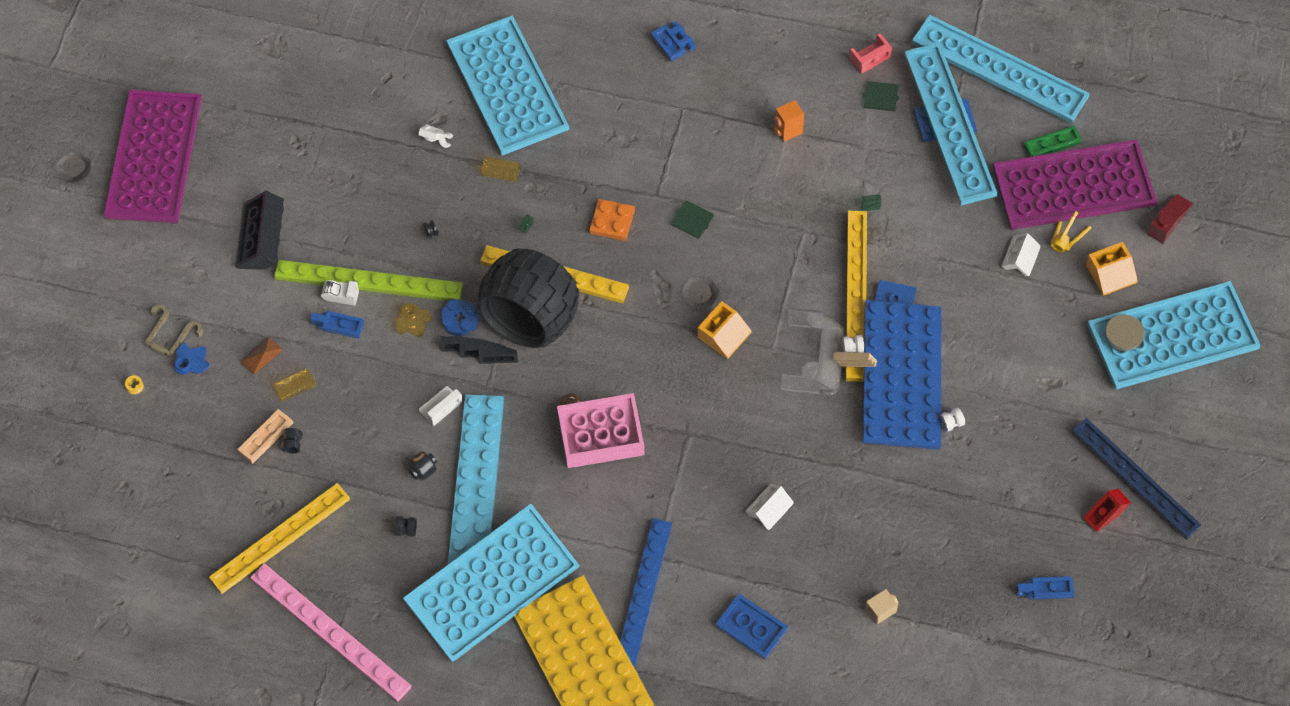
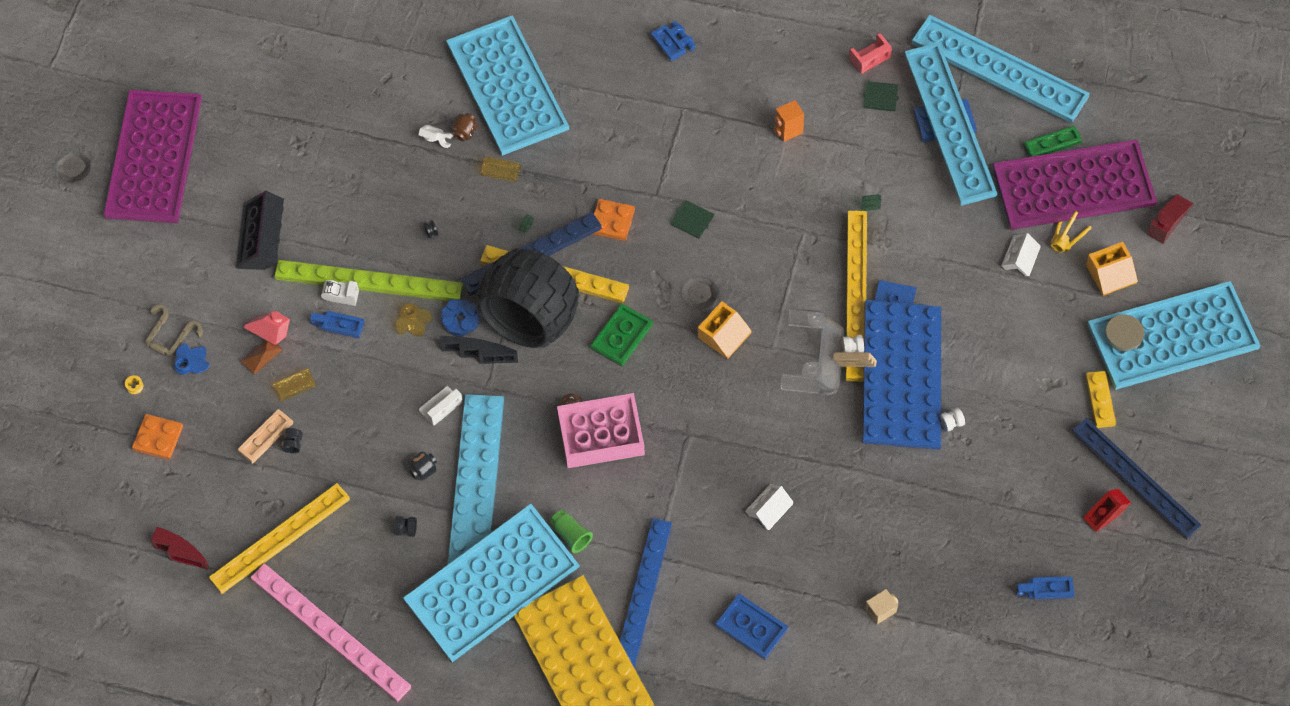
none -> orange plate [132,414,183,460]
none -> dark red slope [151,527,209,570]
none -> coral slope [244,311,290,345]
none -> reddish brown head [450,113,478,141]
none -> dark blue plate [461,212,602,296]
none -> bright green plant [550,510,593,553]
none -> green tile [590,303,653,367]
none -> yellow plate [1085,371,1116,428]

